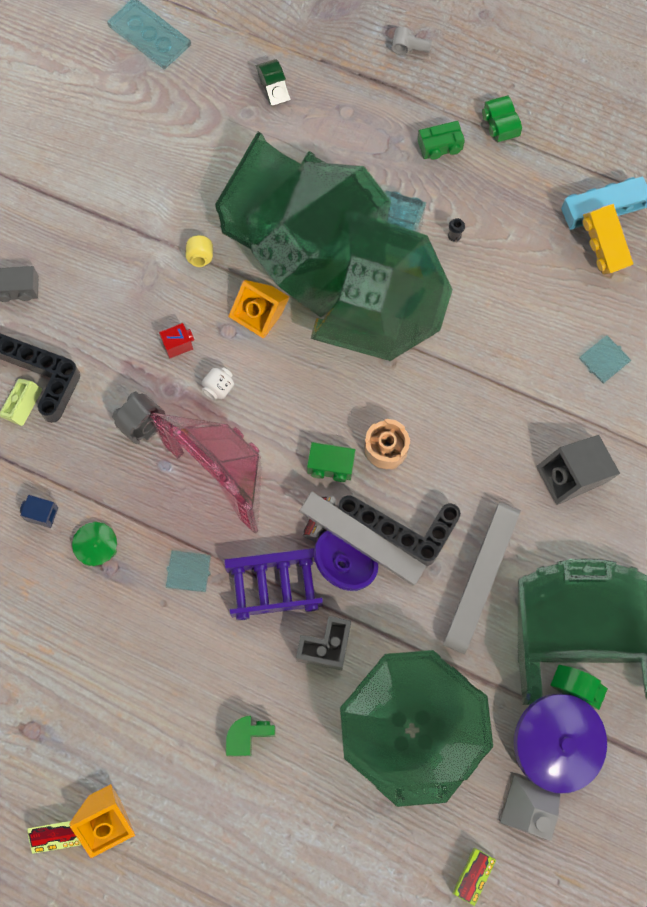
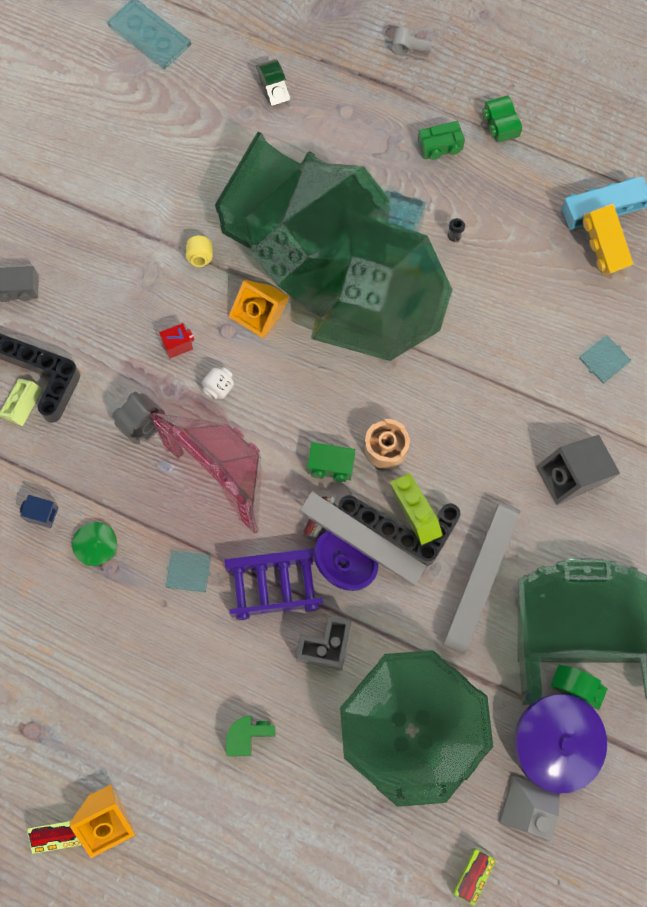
none -> lime brick [390,473,443,545]

